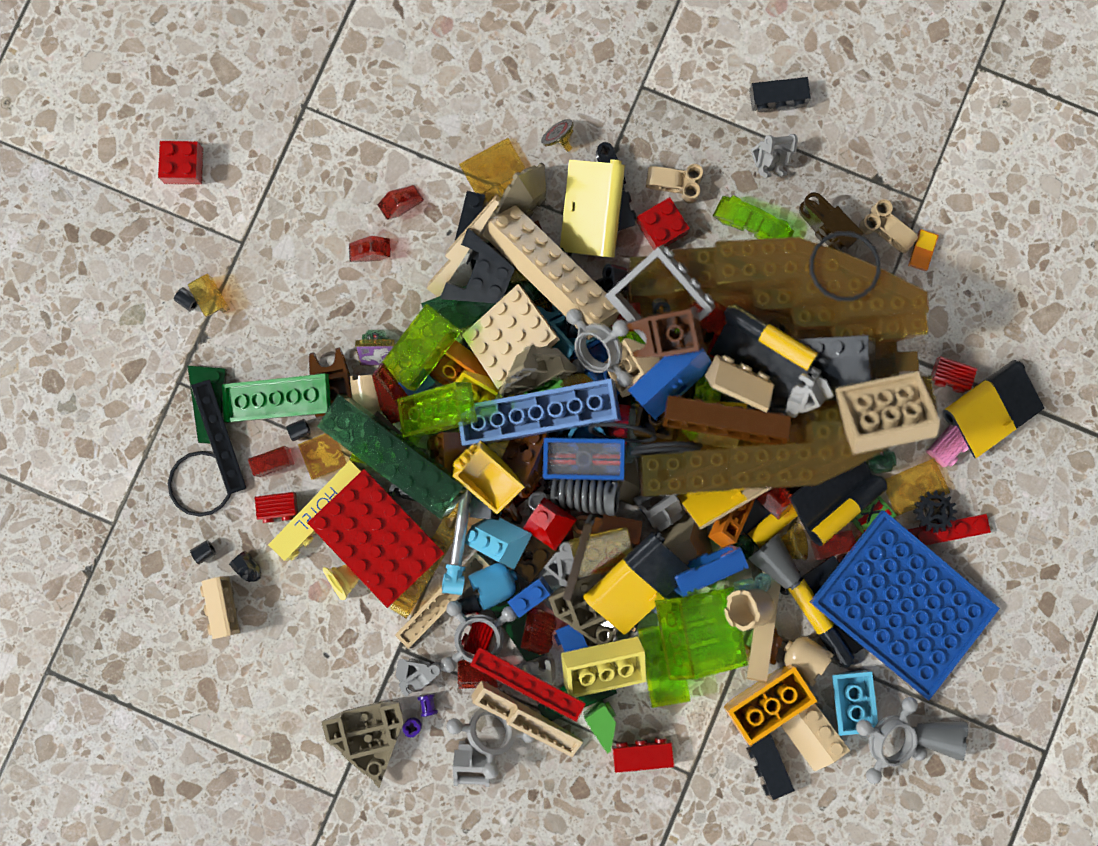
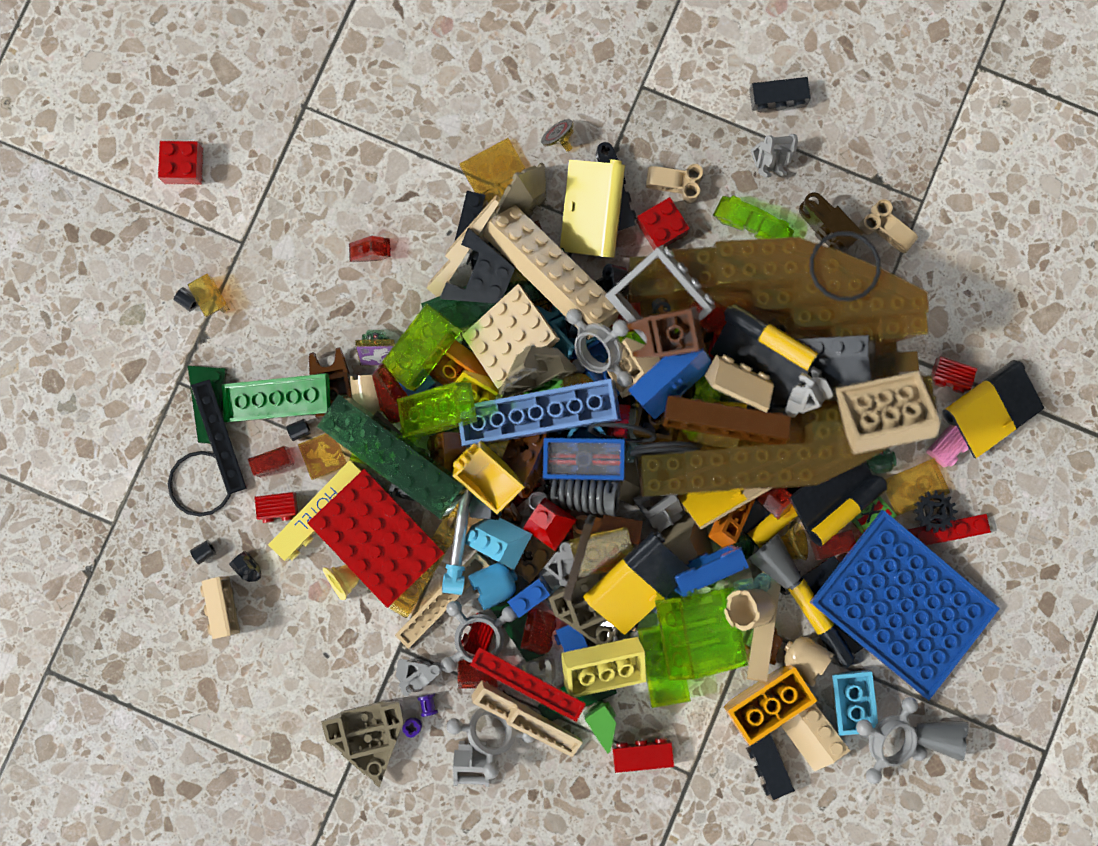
clear red slope [377,185,424,220] -> none
black gear [457,595,481,616] -> none
orange tile [908,229,939,271] -> none

